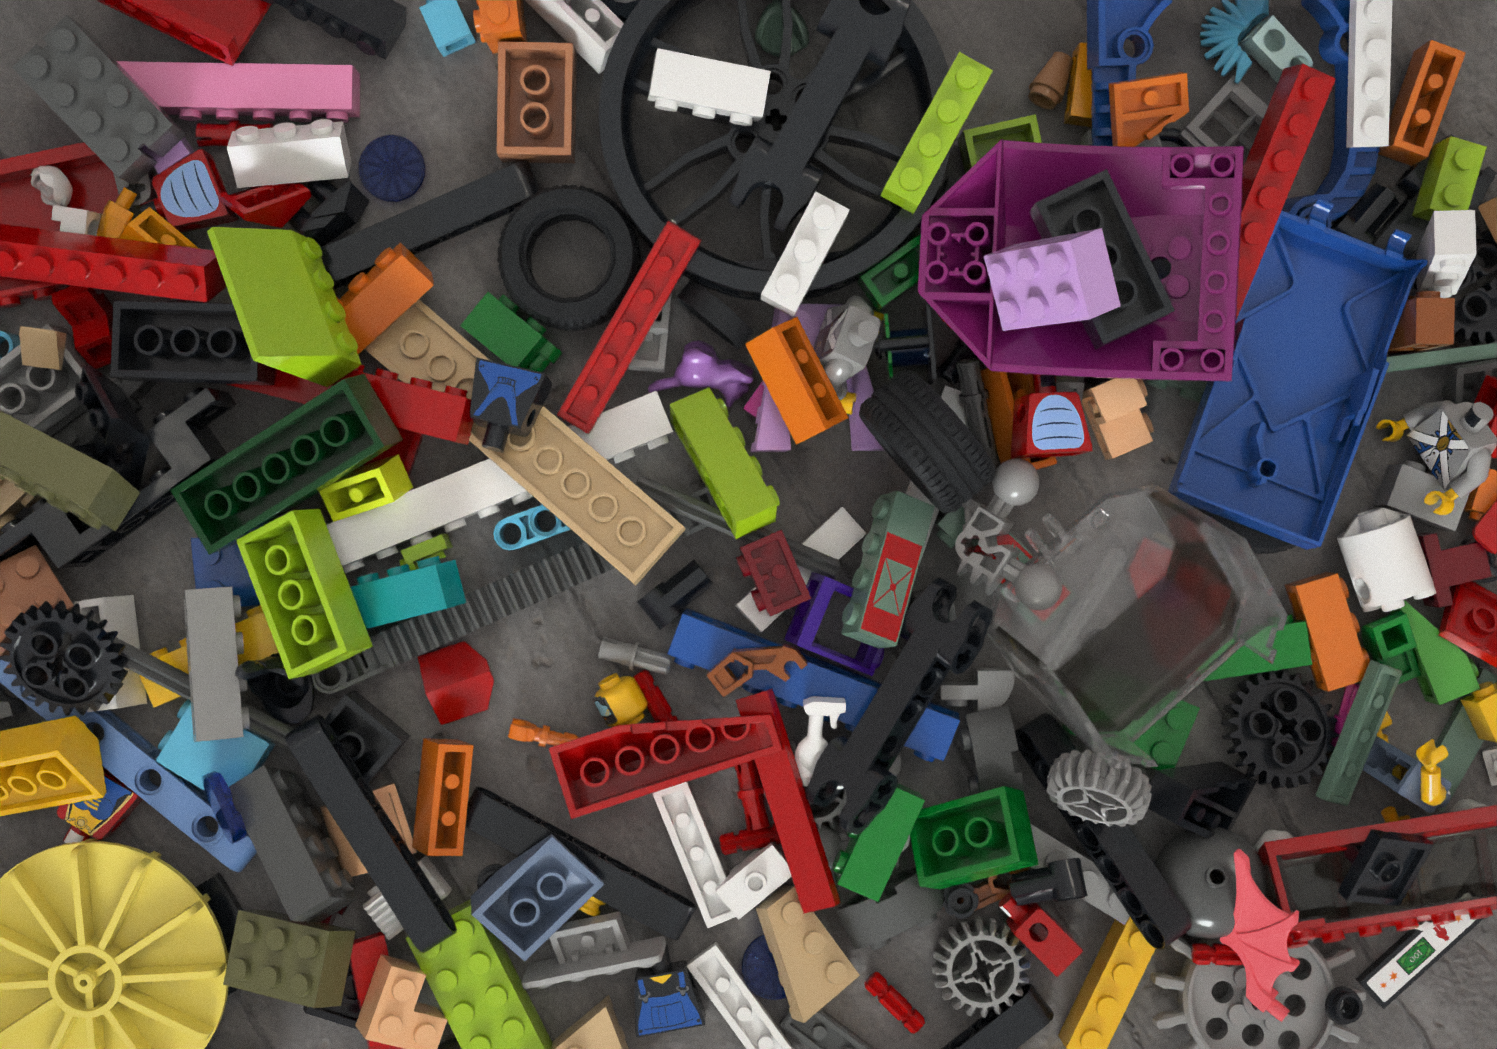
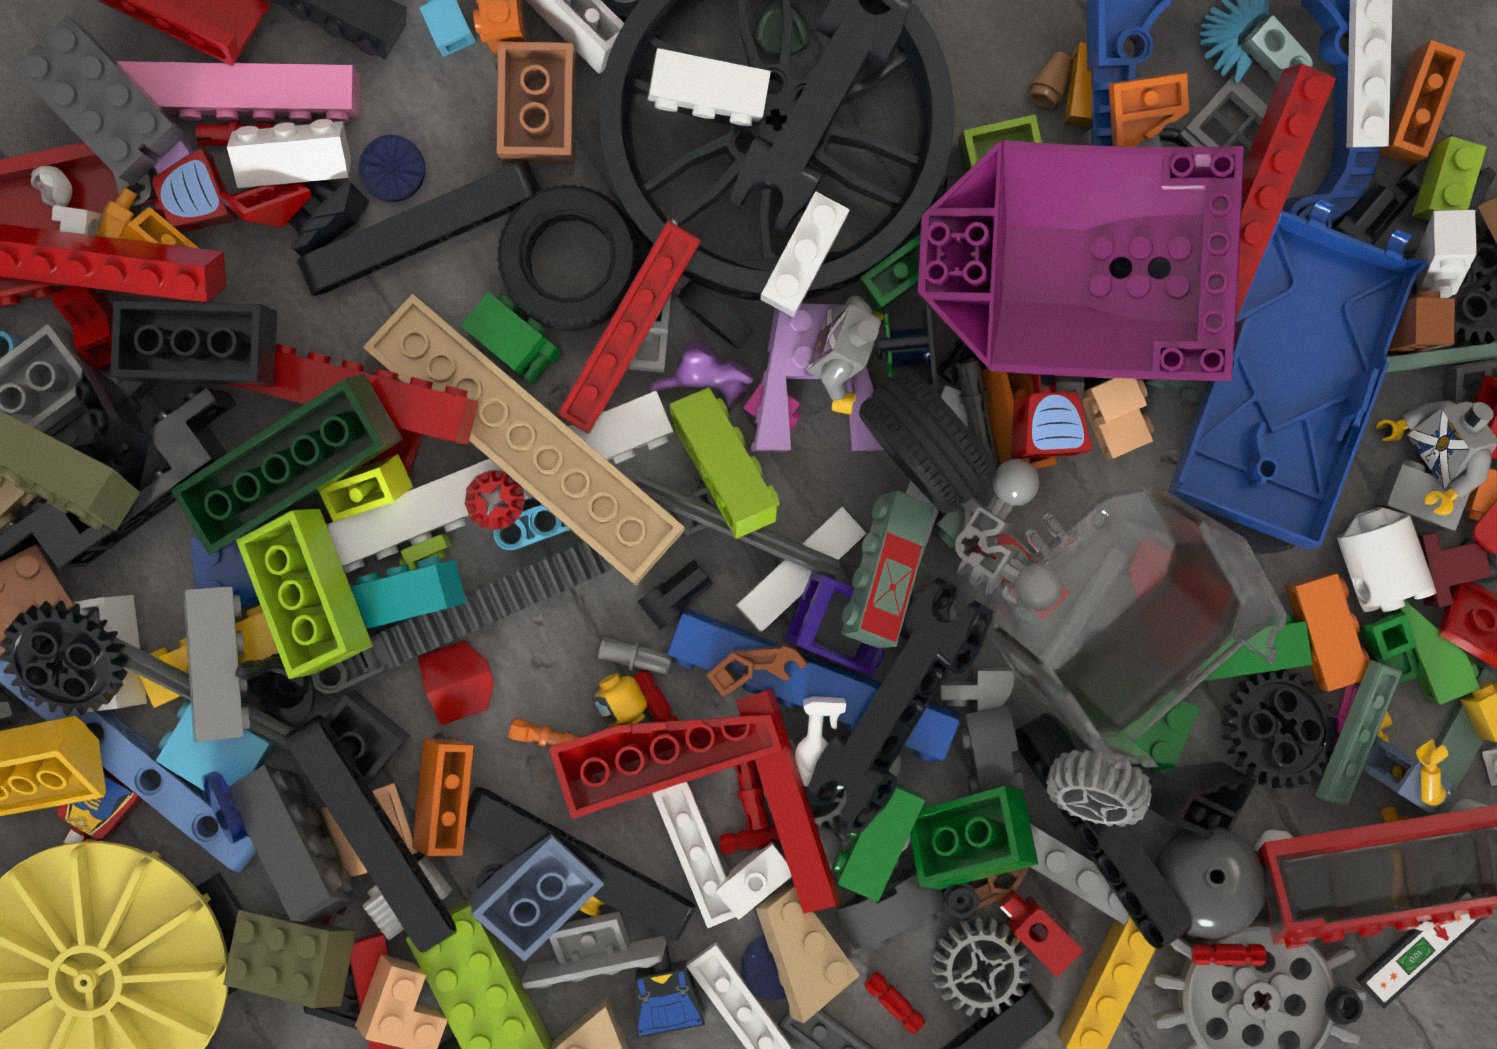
tan slope [19,326,67,370] -> none
lime slope [207,227,362,387] -> none
orange brick [336,242,434,354] -> none
black torso [470,358,552,452] -> none
dark red bracket [735,530,812,617] -> none
orange brick [745,317,849,445] -> none
lime brick [880,52,993,214] -> none
lavender brick [984,228,1121,331] -> none
black piece [1009,858,1088,906] -> none
black brick [1029,169,1175,350] -> none
coral animal [1220,848,1300,1022] -> none
black hinge [1337,829,1434,906] -> none
none -> red gear [464,470,525,530]

